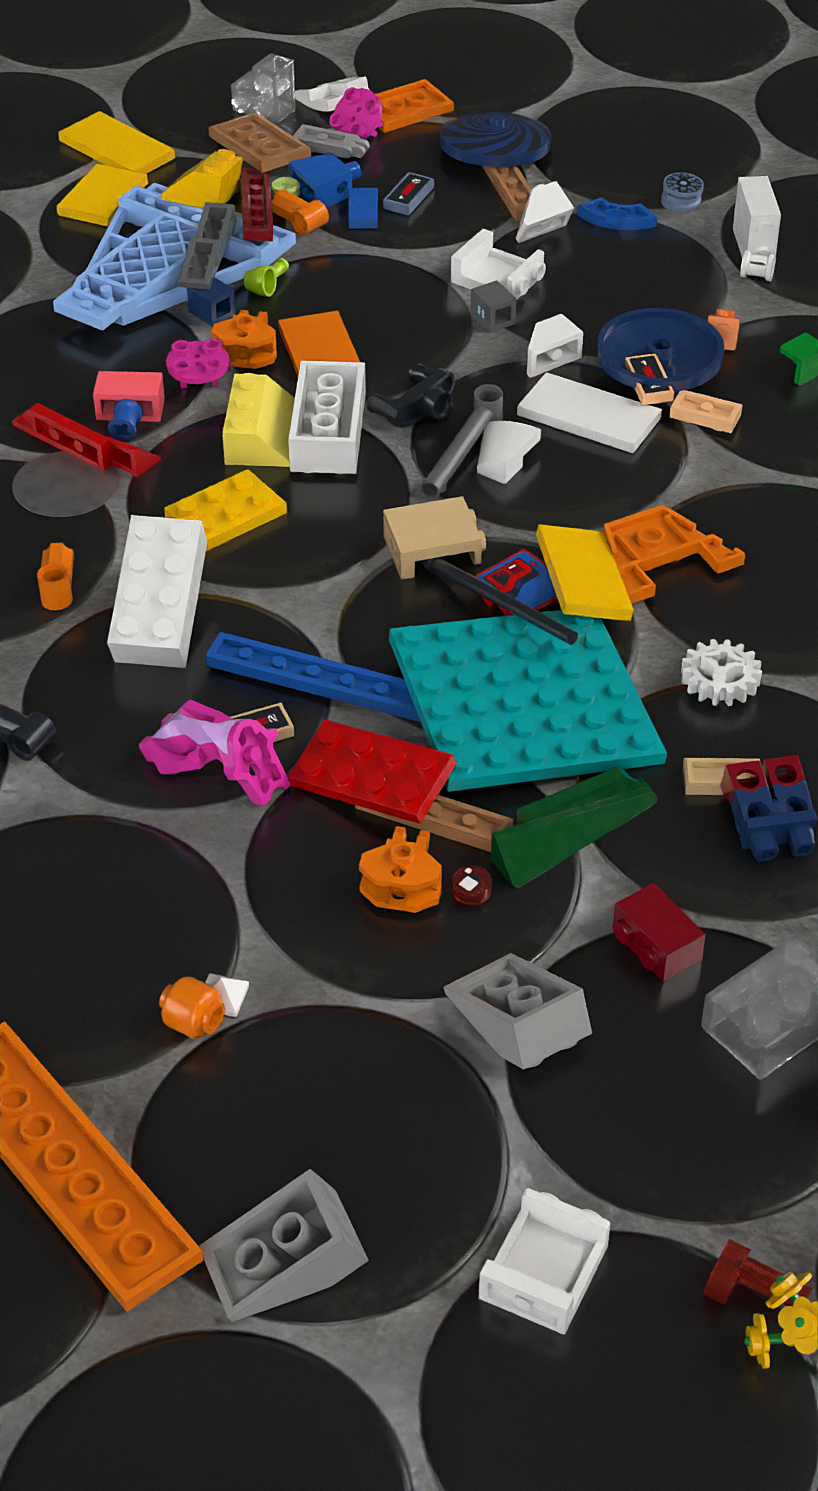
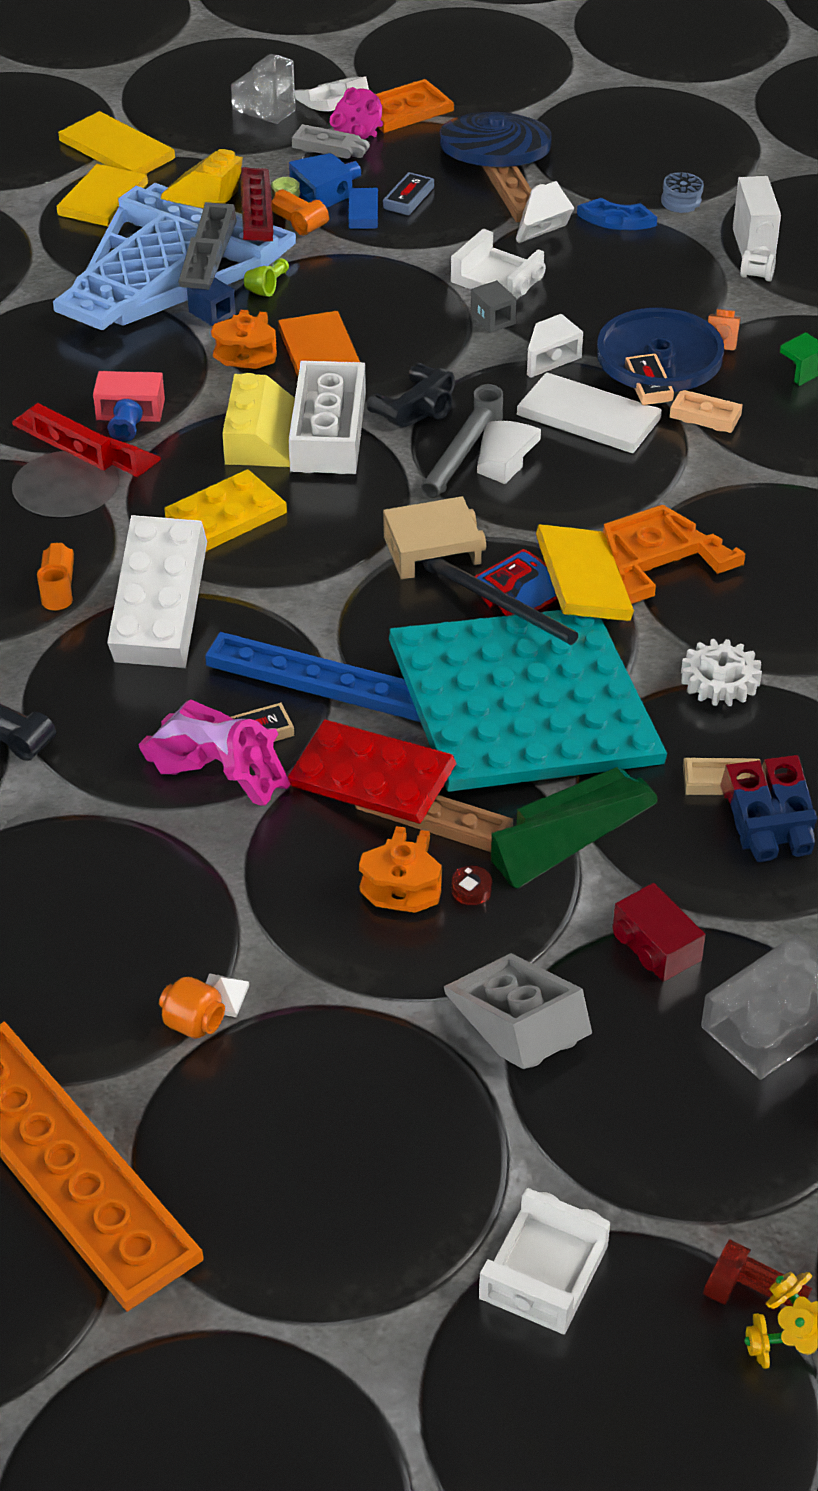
dark pink plate [166,338,230,388] -> none
light grey slope [199,1169,369,1322] -> none
medium nougat tile [208,112,311,173] -> none

